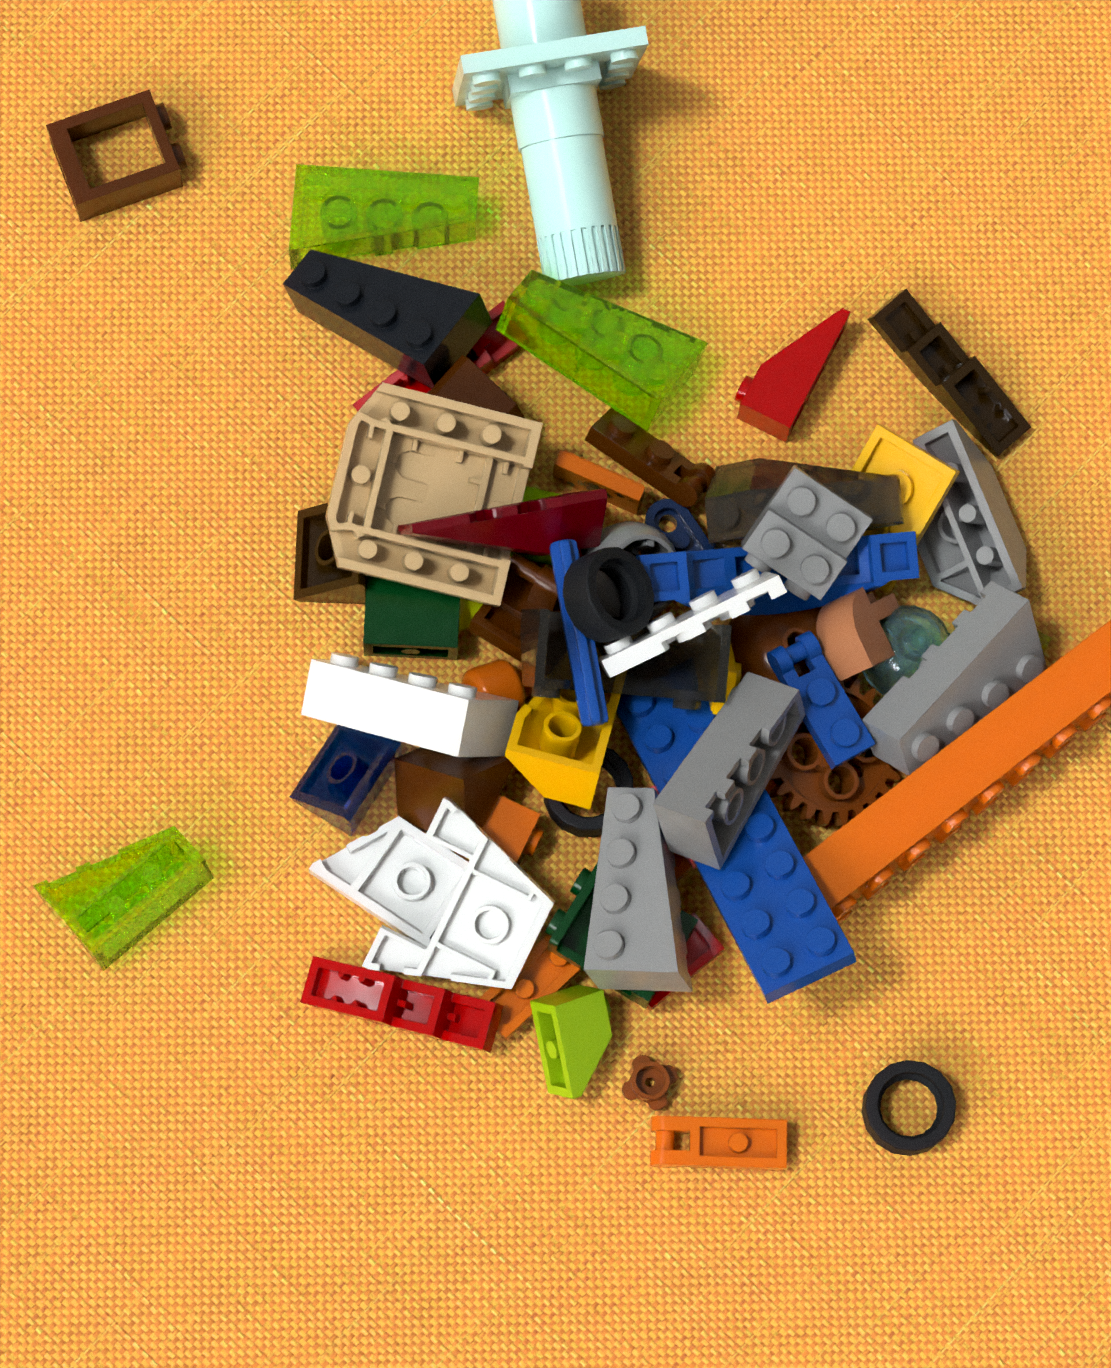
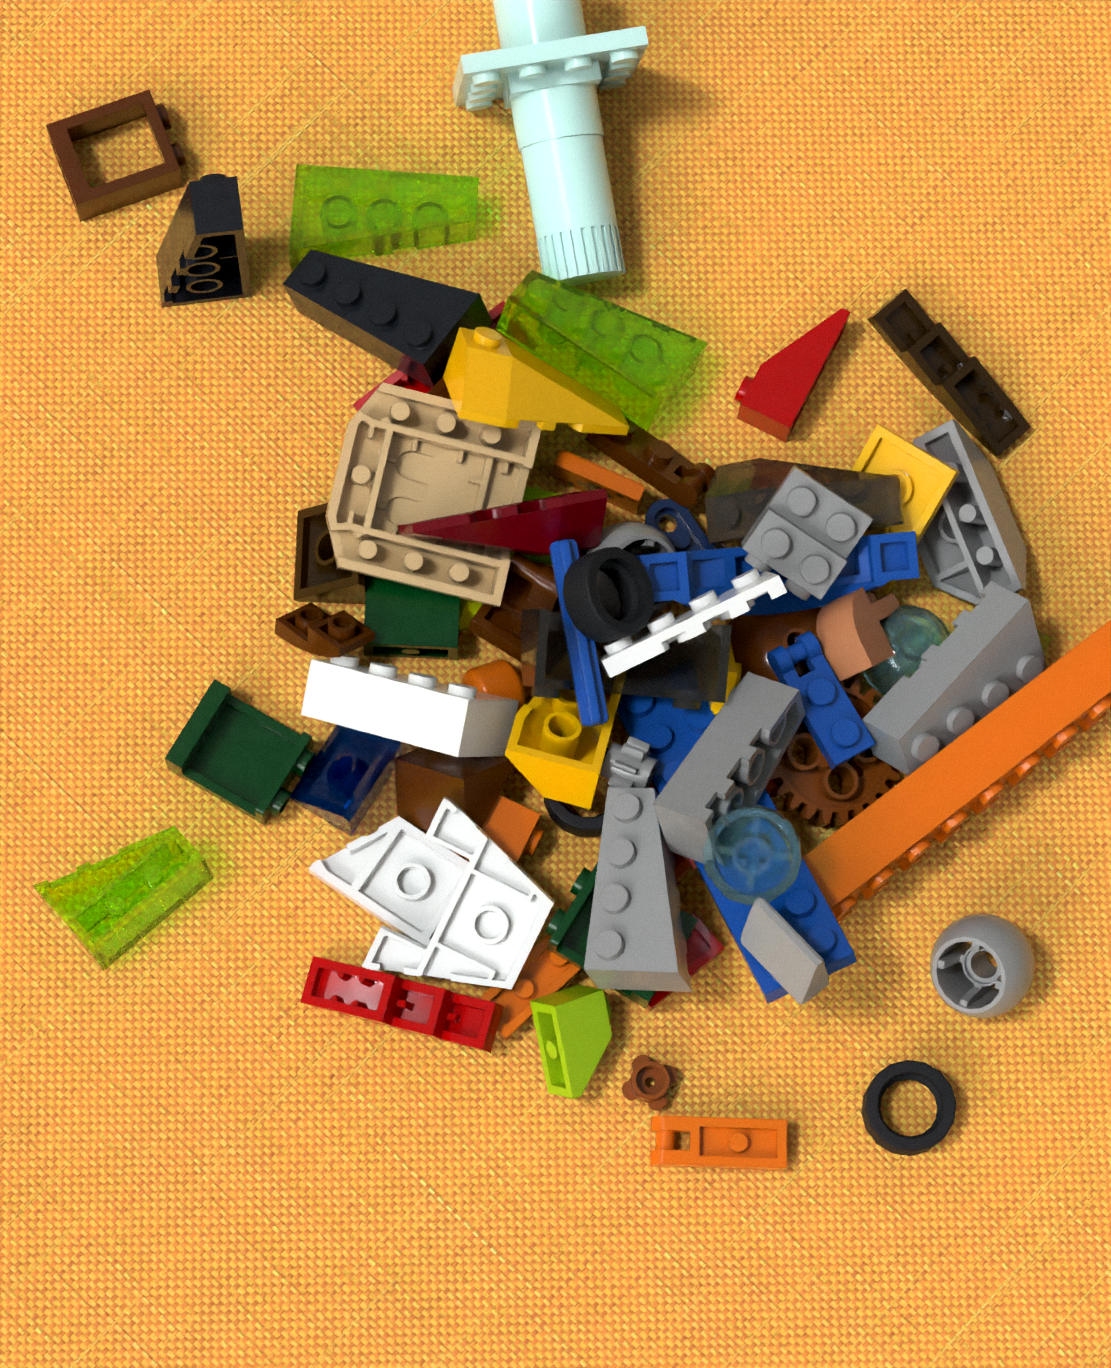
none -> black wedge [156,174,253,308]
none -> dark green panel [165,679,316,825]
none -> reddish brown slope [275,602,375,658]
none -> yellow wedge [443,327,629,435]
none -> light grey gear [600,736,658,788]
none -> clear light blue cylinder [703,805,803,905]
none -> light grey slope [741,897,829,1005]
none -> light grey wheel [930,913,1035,1019]

